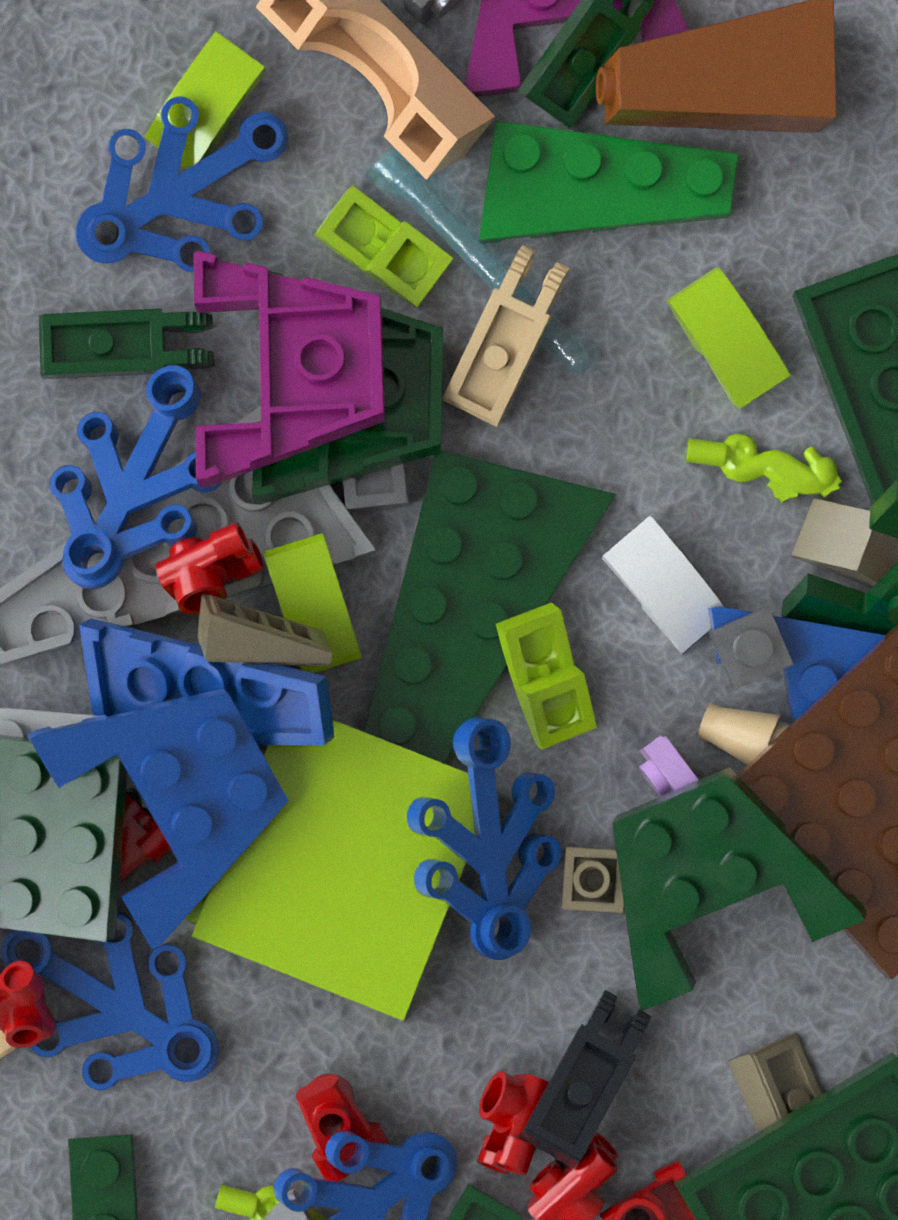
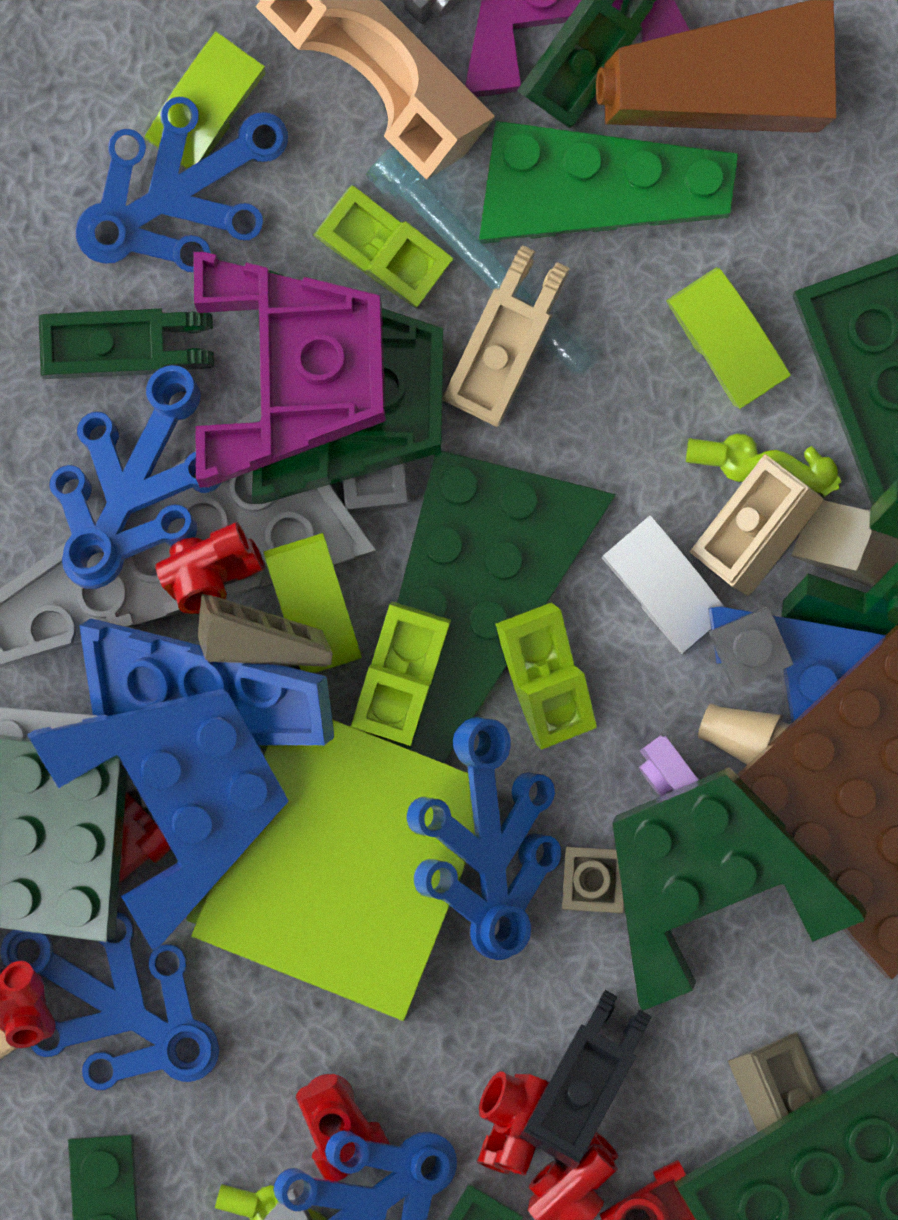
none -> lime slope [351,601,451,746]
none -> tan slope [690,454,823,596]

